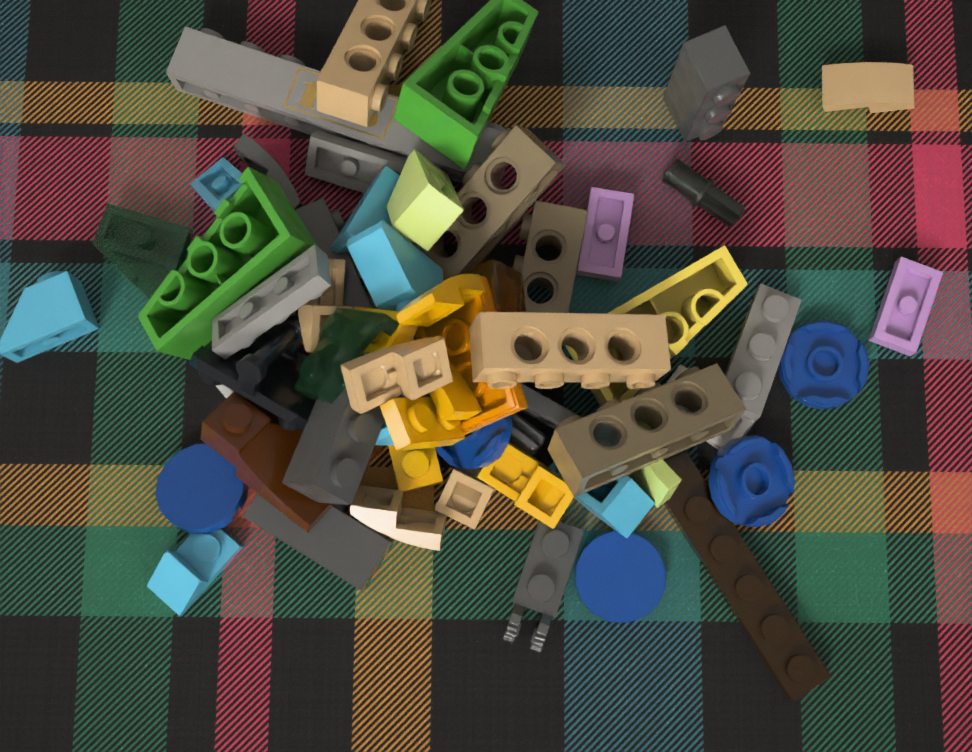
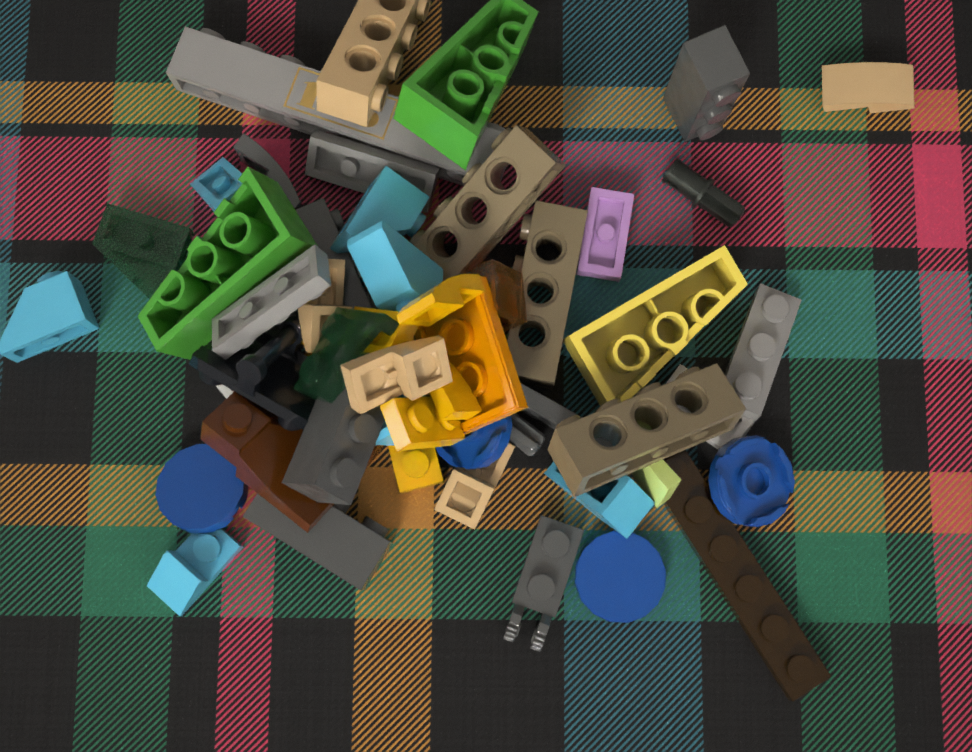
tan slope [350,485,446,551] -> none
yellowish green slope [386,149,464,251] -> none
tan brick [469,312,671,389] -> none
yellow slope [477,442,574,529] -> none
blue tile [778,320,870,410] -> none
lavender plate [868,257,943,356] -> none

